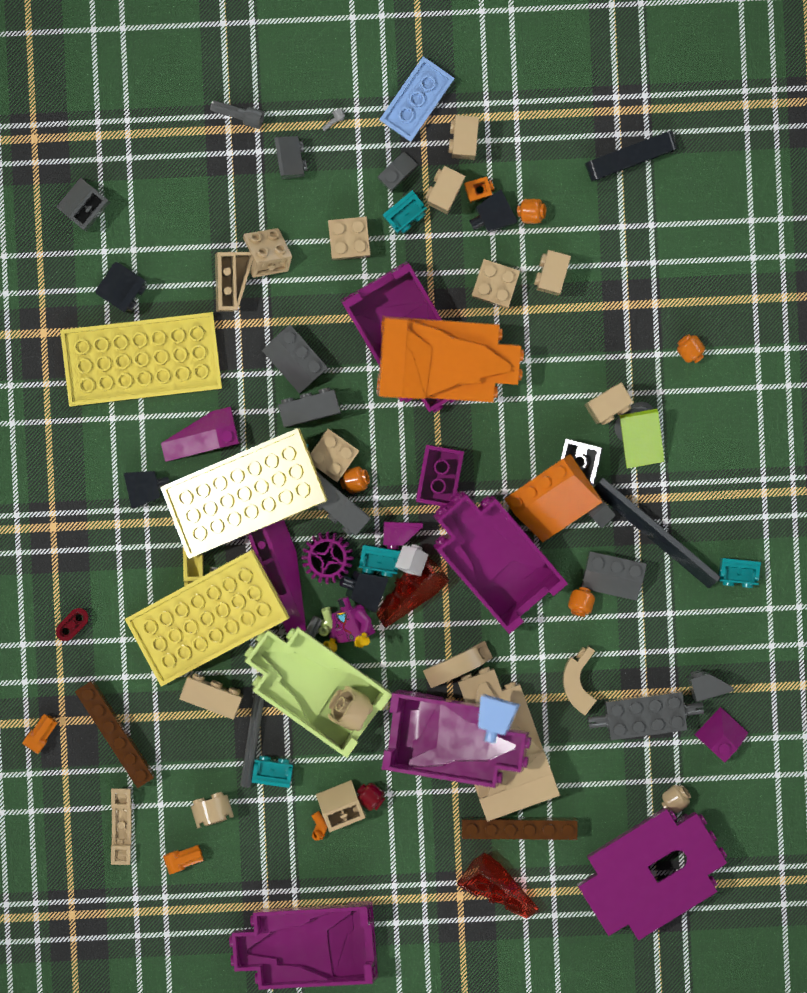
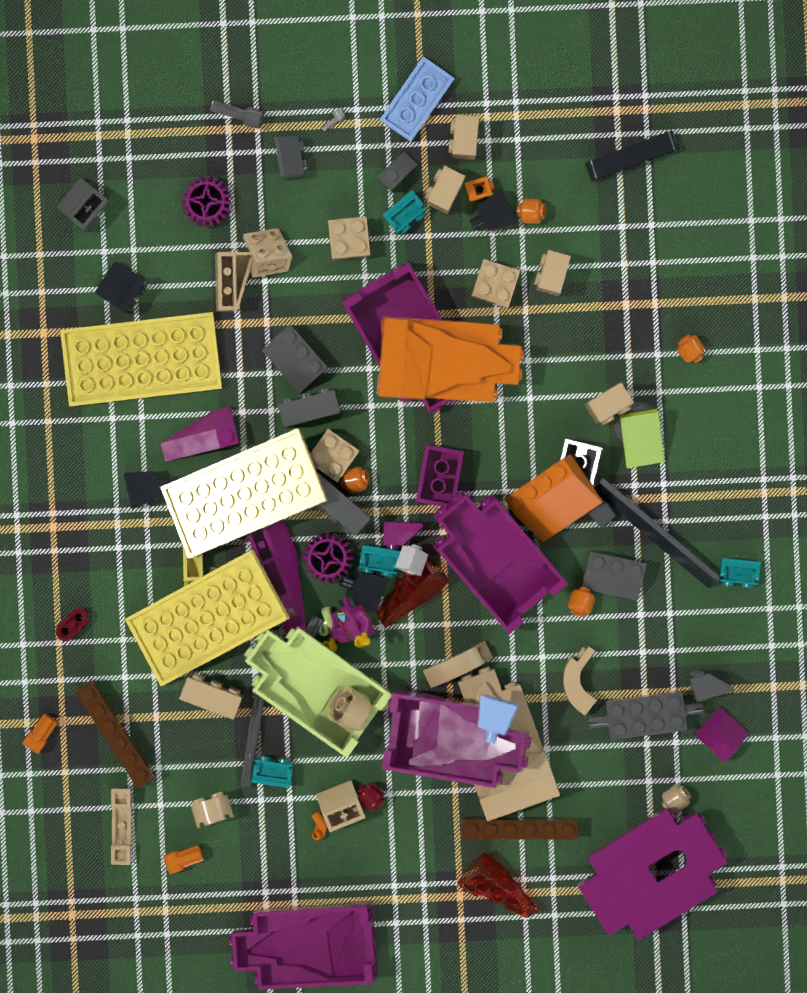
none -> magenta gear [180,175,232,228]

